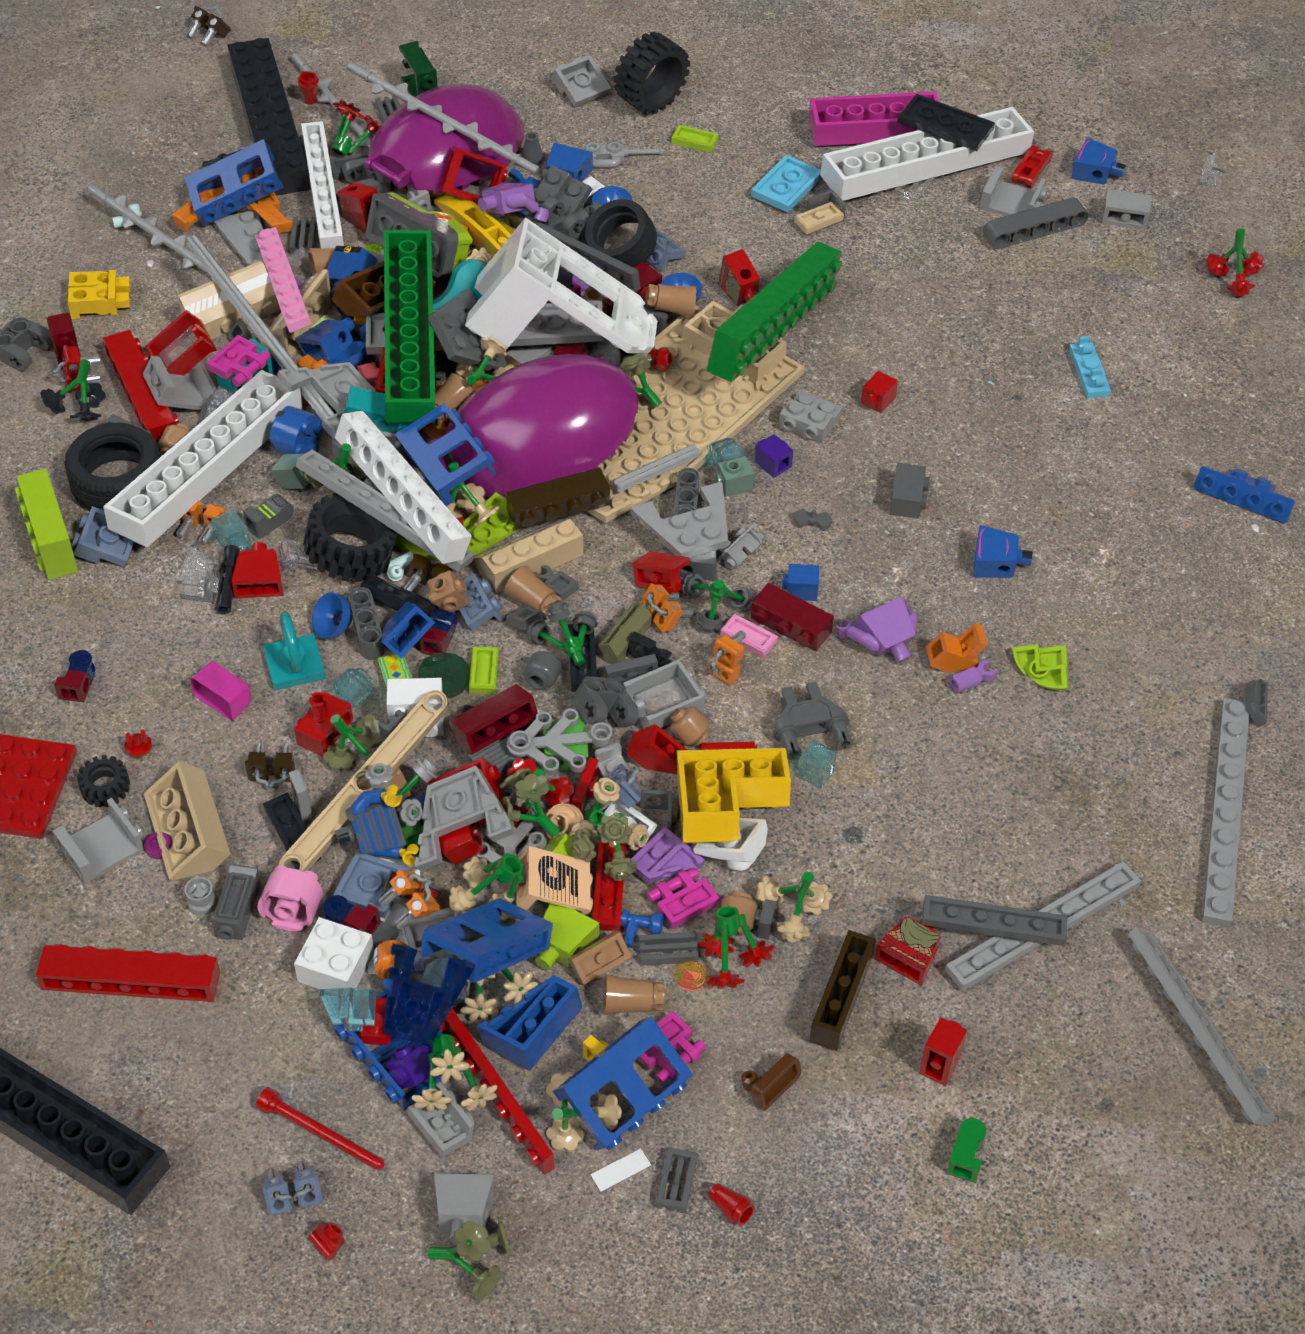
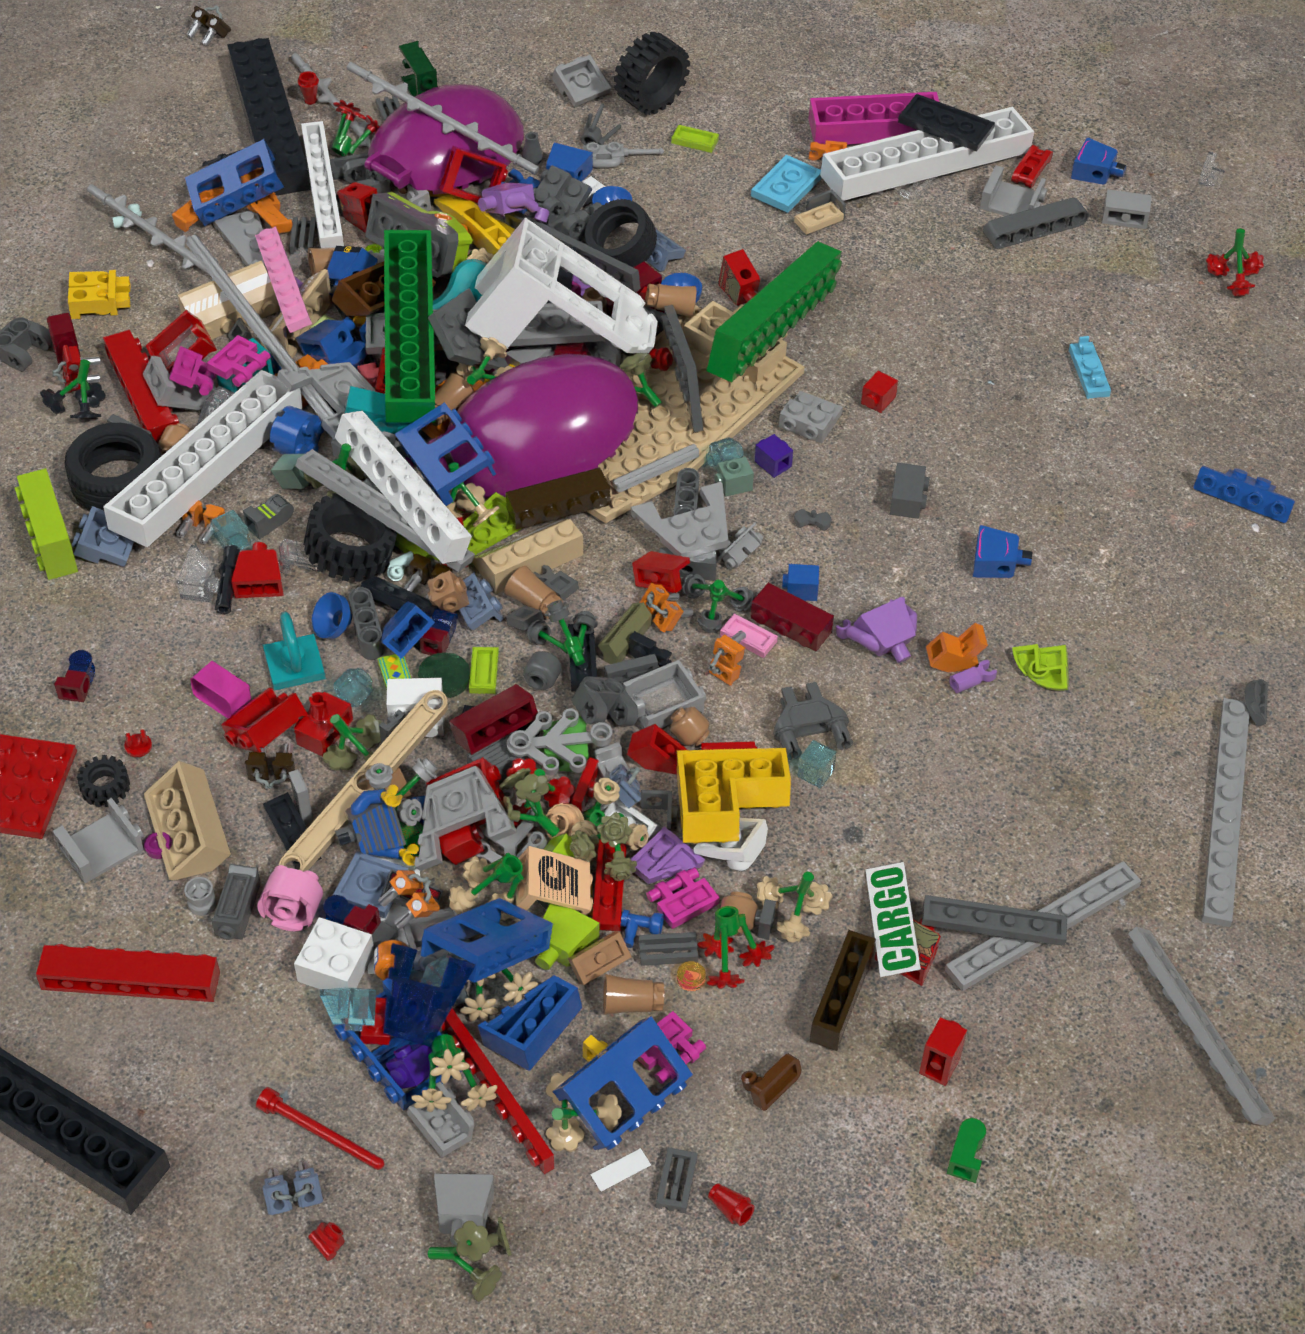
none -> dark pink plate [169,346,217,396]
none -> red window [221,687,308,753]
none -> dark grey plant [580,104,622,145]
none -> dark grey wing [661,305,703,432]
none -> orange plate [809,140,847,160]
none -> sticker [865,862,921,977]

